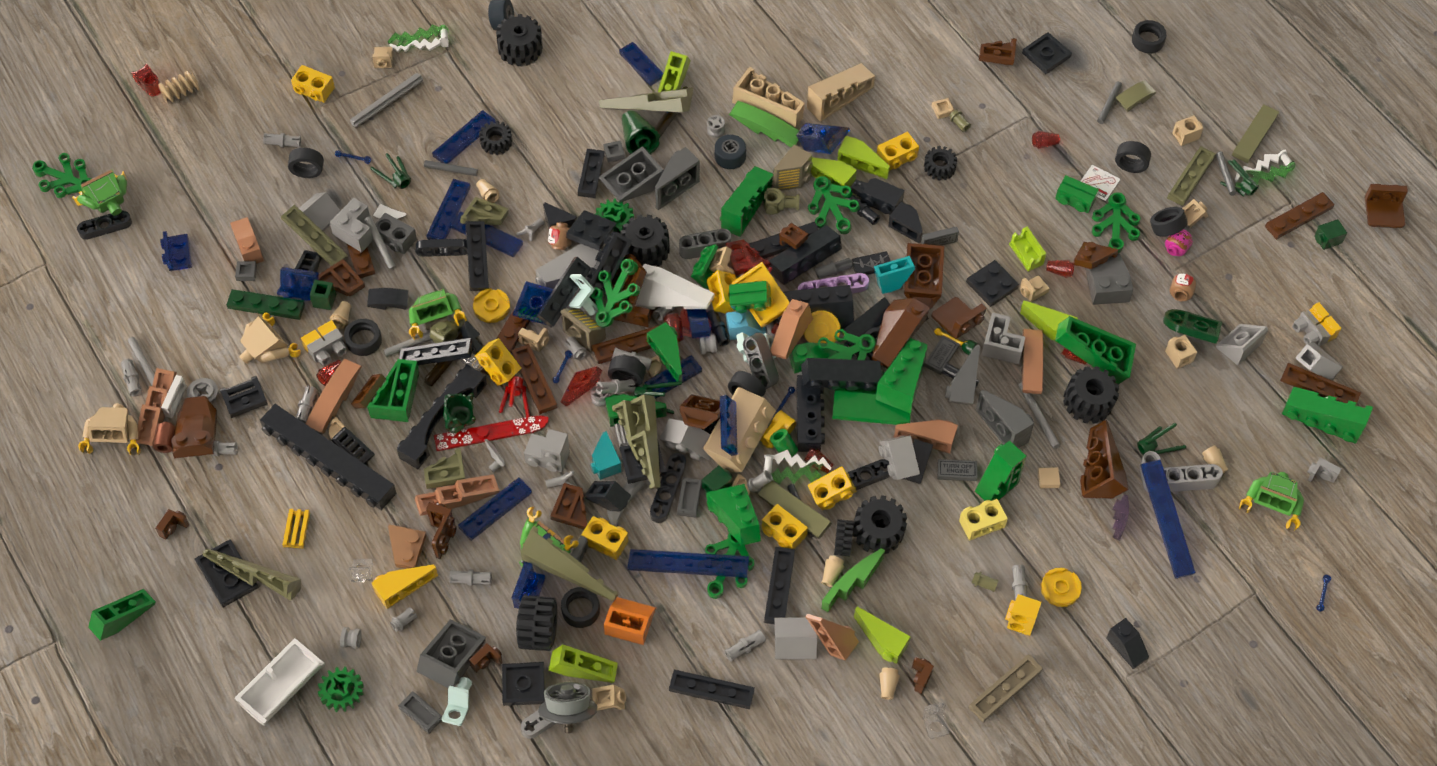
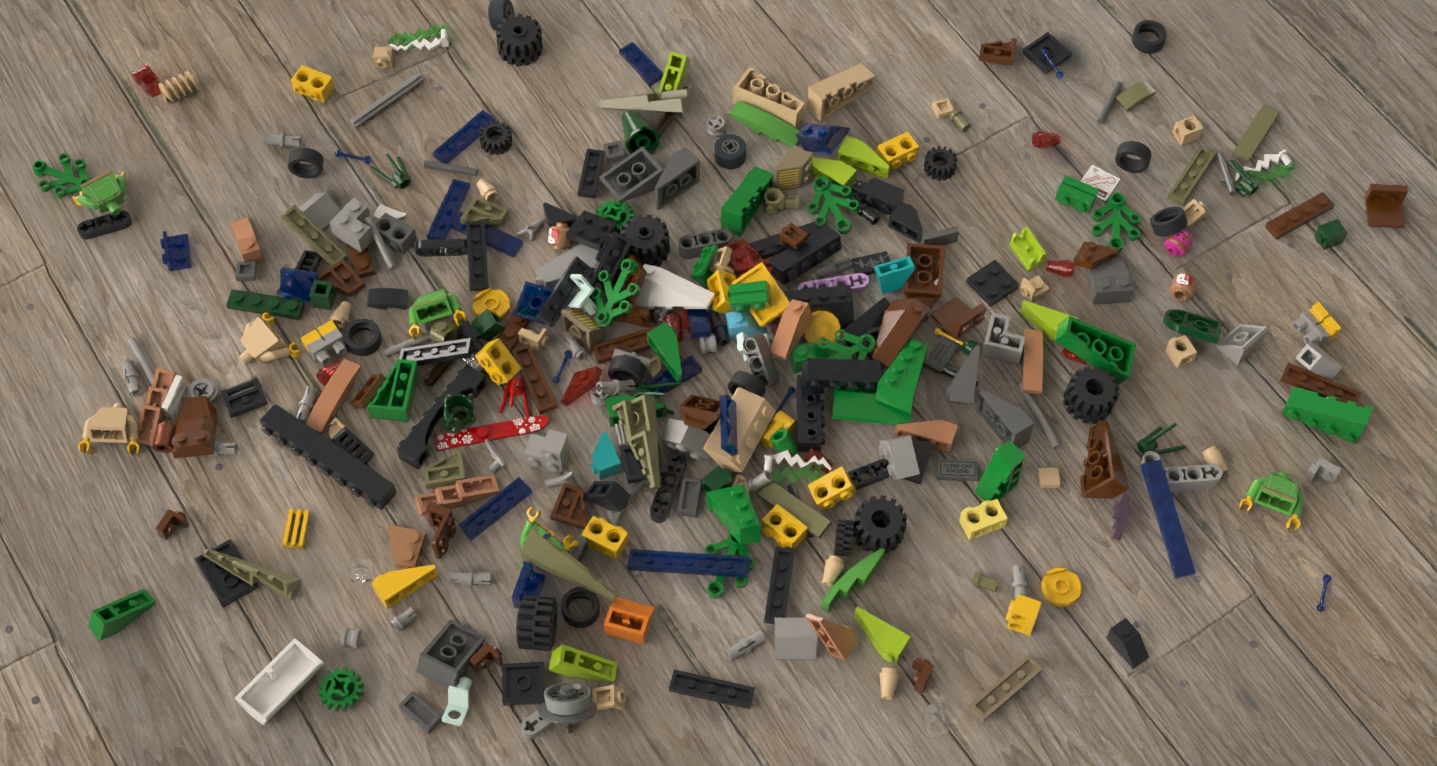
none -> dark green brick [471,309,506,341]
none -> clear blue hinge [1041,49,1064,79]

